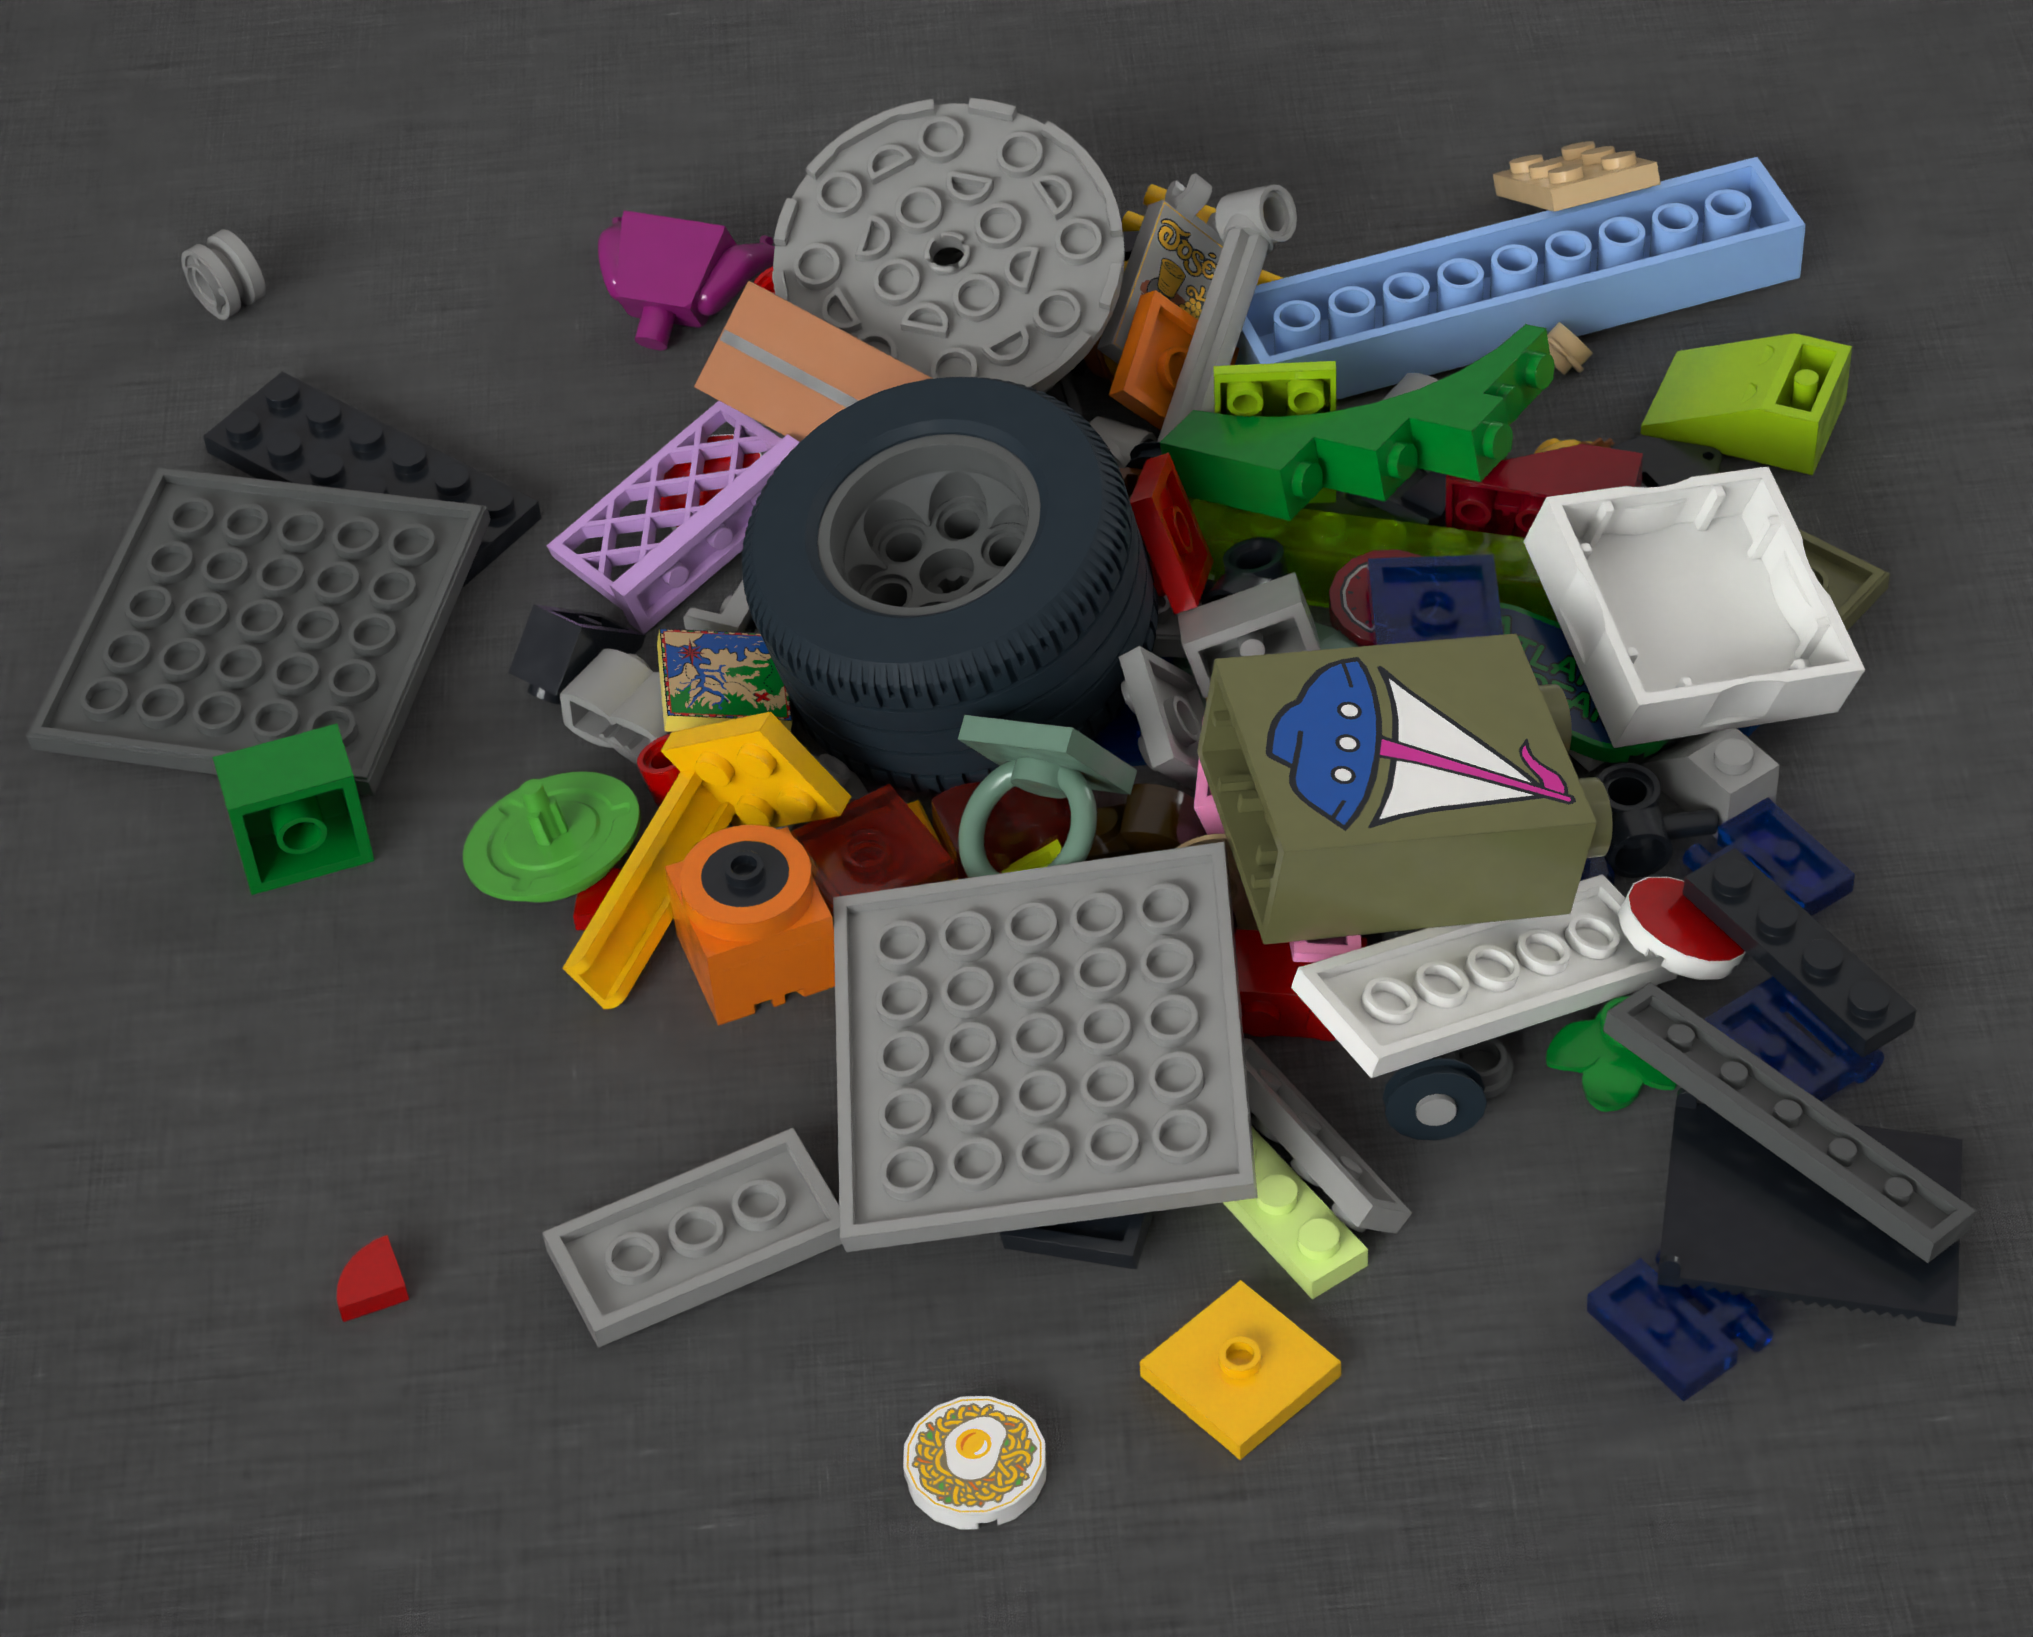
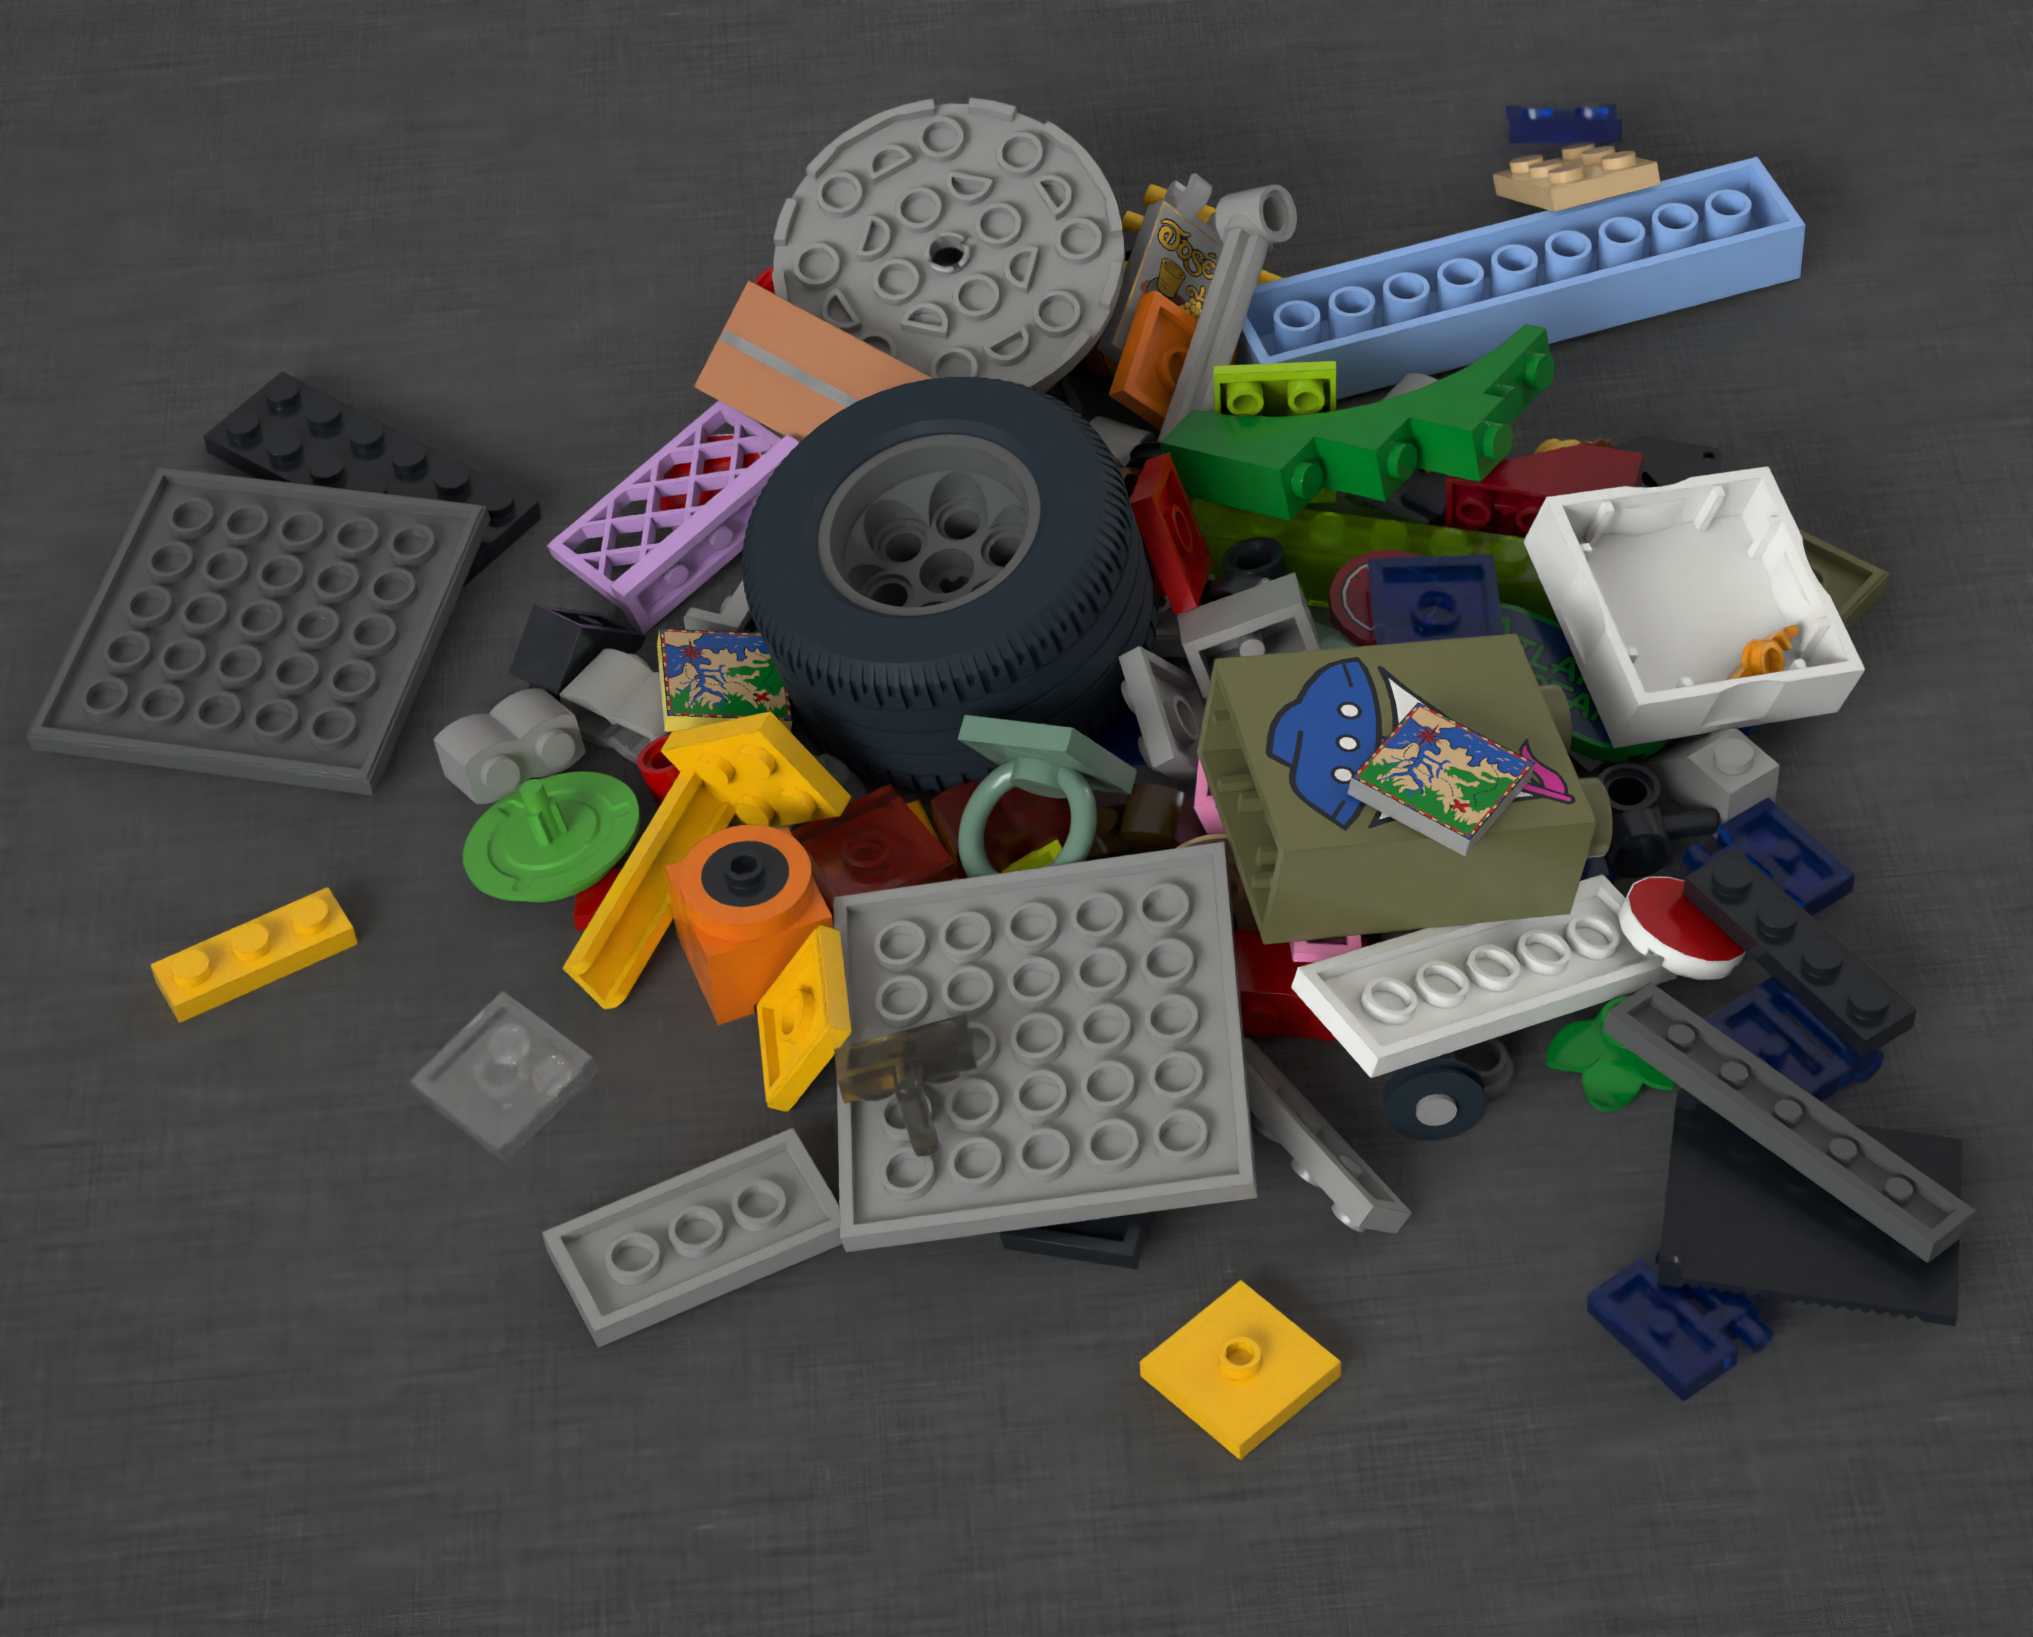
light grey wheel [181,229,266,320] -> none
green brick [212,723,375,895] -> none
red tile [337,1235,409,1322] -> none
magenta torso [598,210,775,351] -> none
tile [903,1396,1046,1529] -> none
yellowish green plate [1222,1126,1368,1300] -> none
tan plate [1547,322,1593,375] -> none
lime slope [1641,333,1852,475] -> none
none -> yellow plate [150,887,358,1023]
none -> clear plate [409,991,599,1163]
none -> light grey brick [433,688,586,804]
none -> yellow plate [757,925,852,1113]
none -> clear smoke plate [834,1014,977,1156]
none -> tile [1347,702,1535,857]
none -> clear blue plate [1505,103,1622,143]
none -> light orange piece [1726,625,1799,680]

